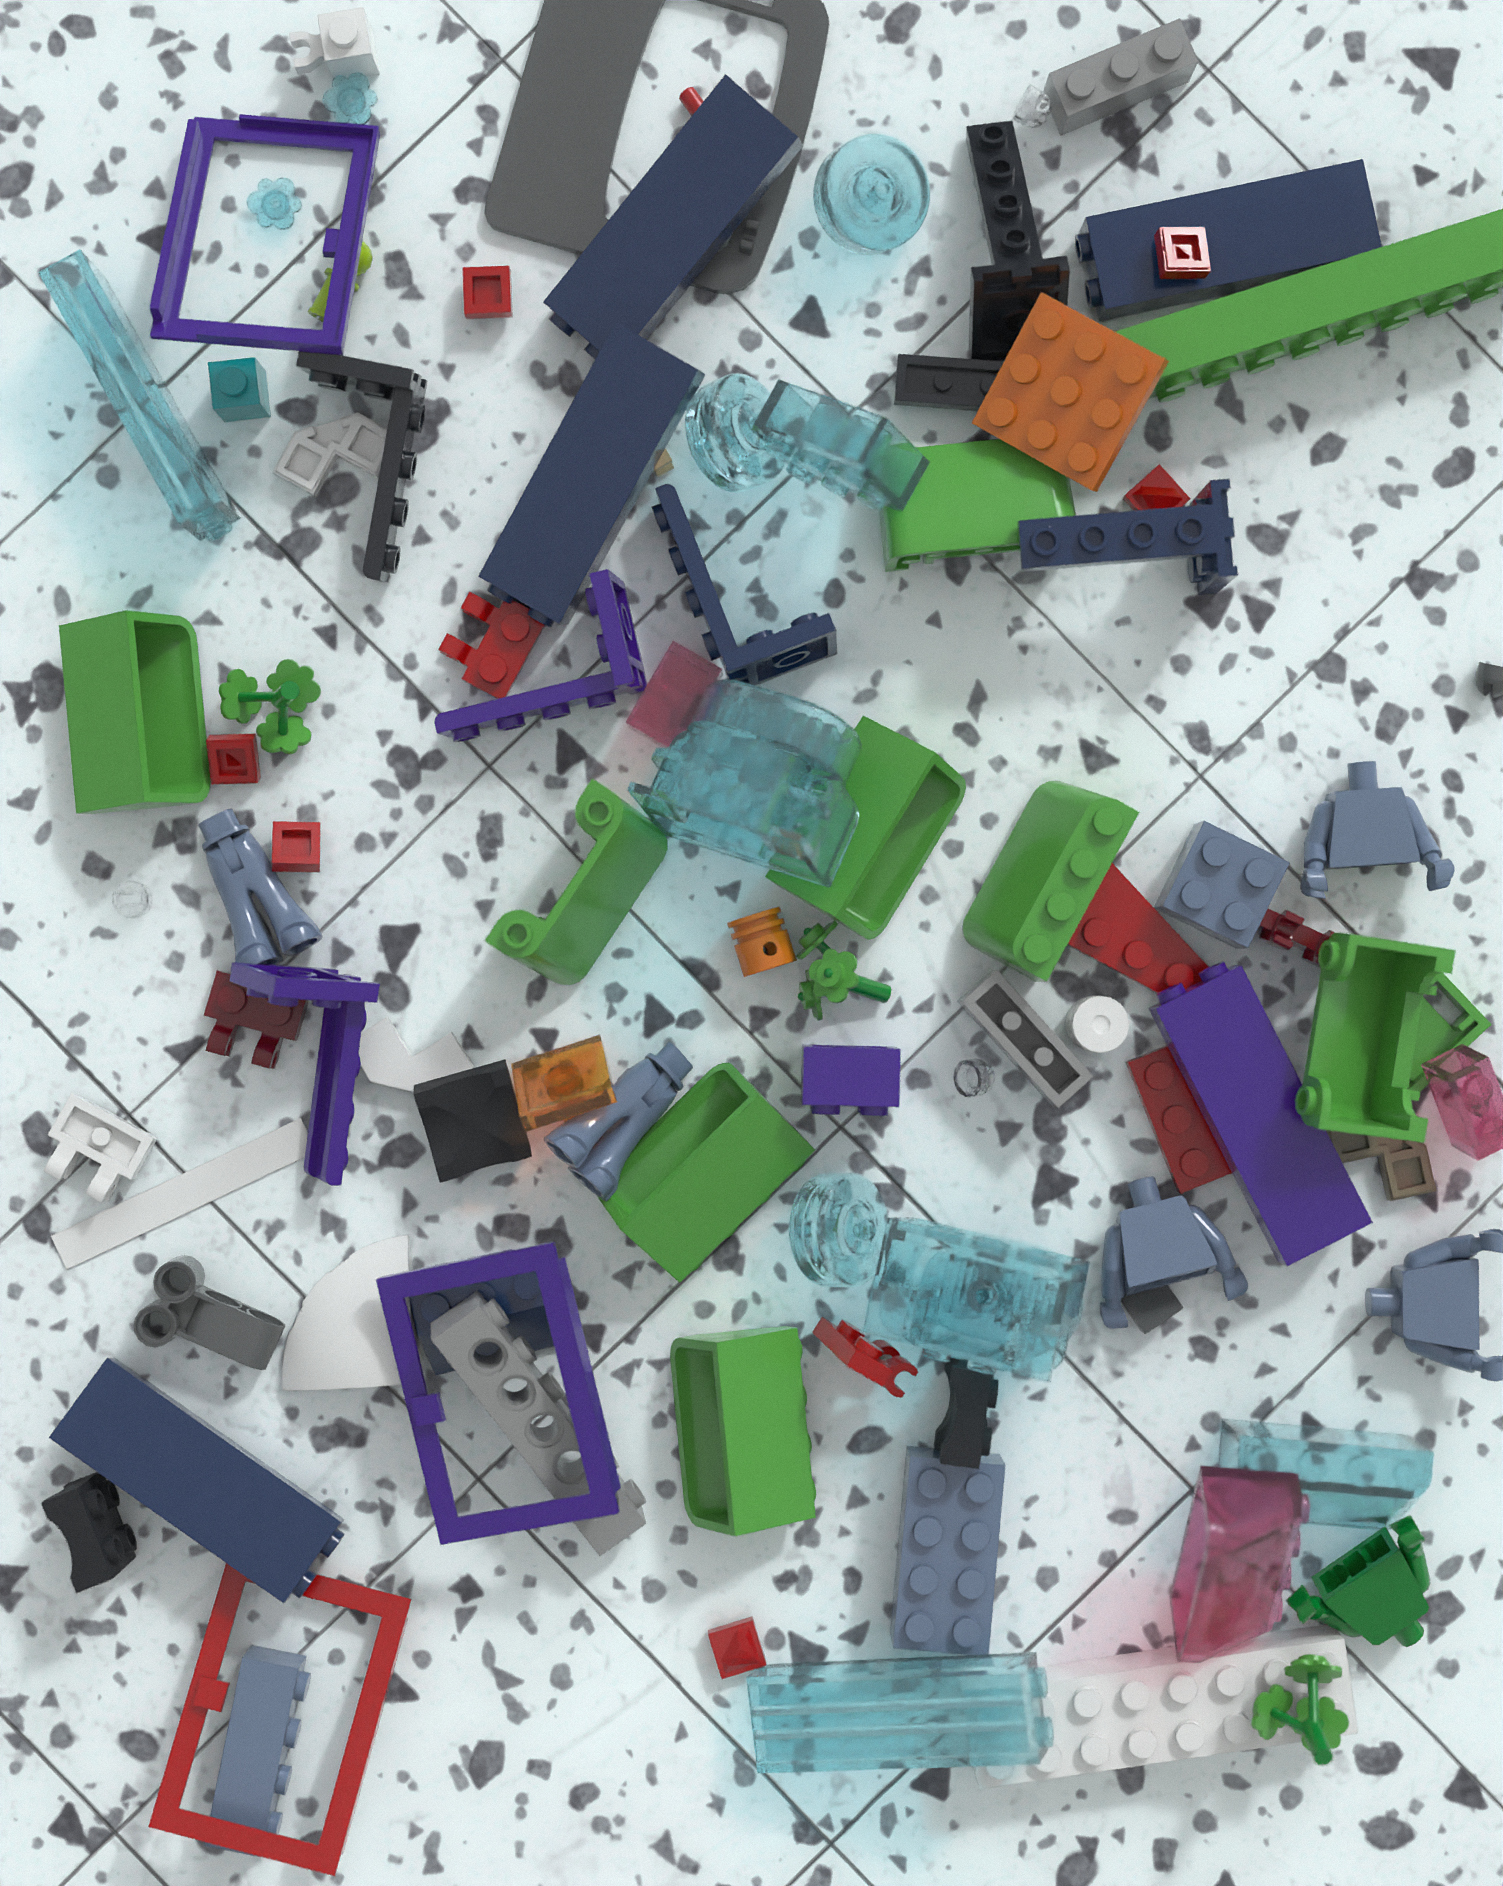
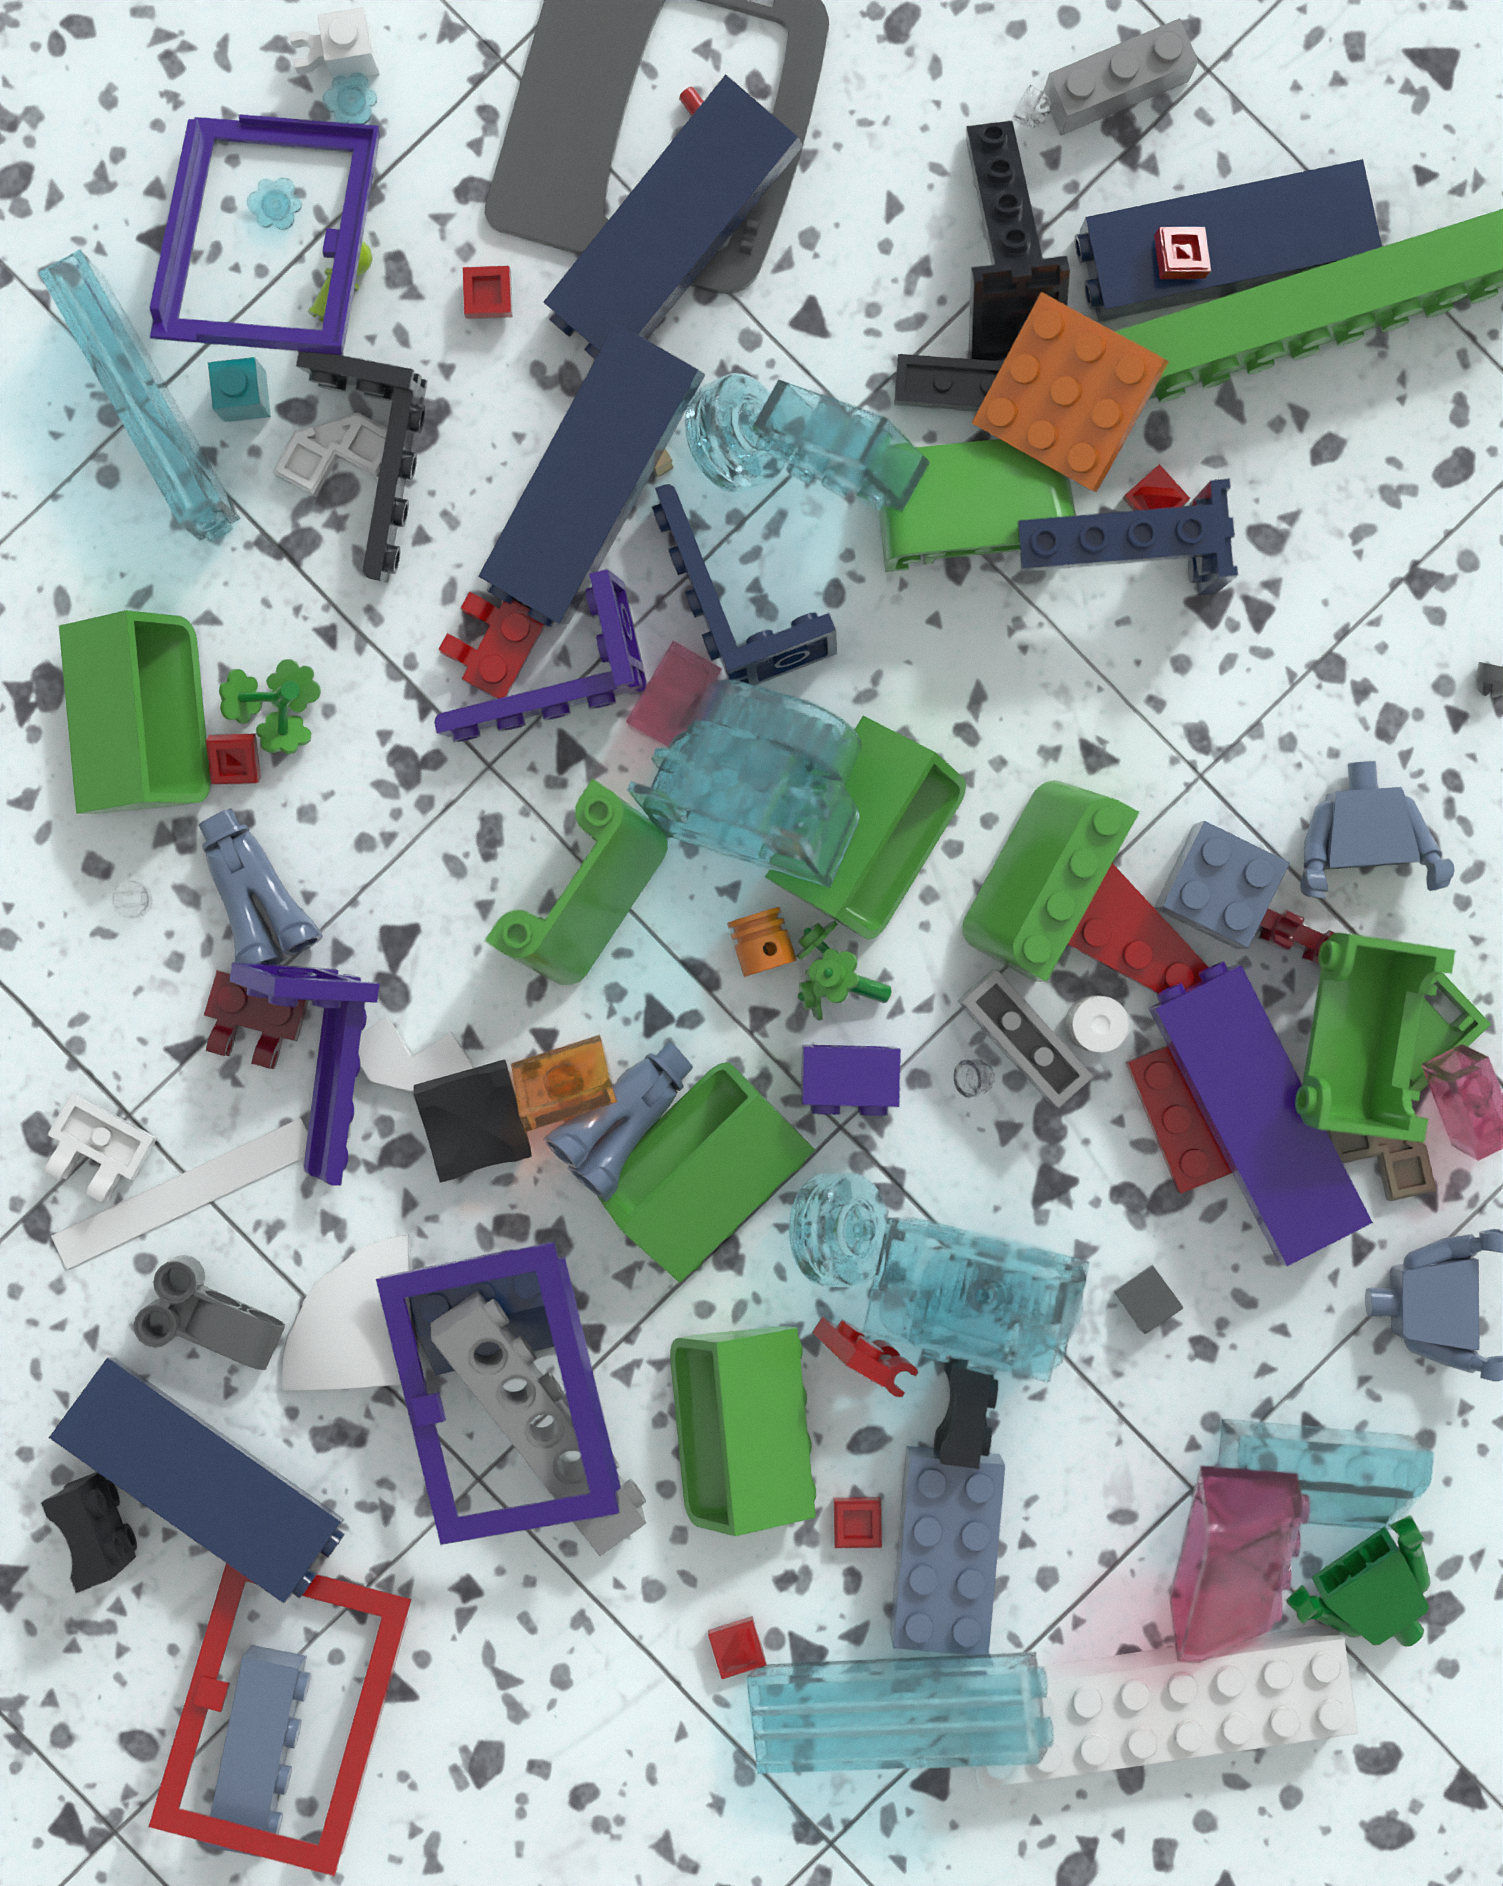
red plate [272,821,320,873] -> none
clear light blue wheel [813,134,930,255] -> none
sand blue torso [1100,1176,1248,1329] -> none
bright green plant [1251,1654,1349,1766] -> none
none -> red tile [833,1497,882,1548]

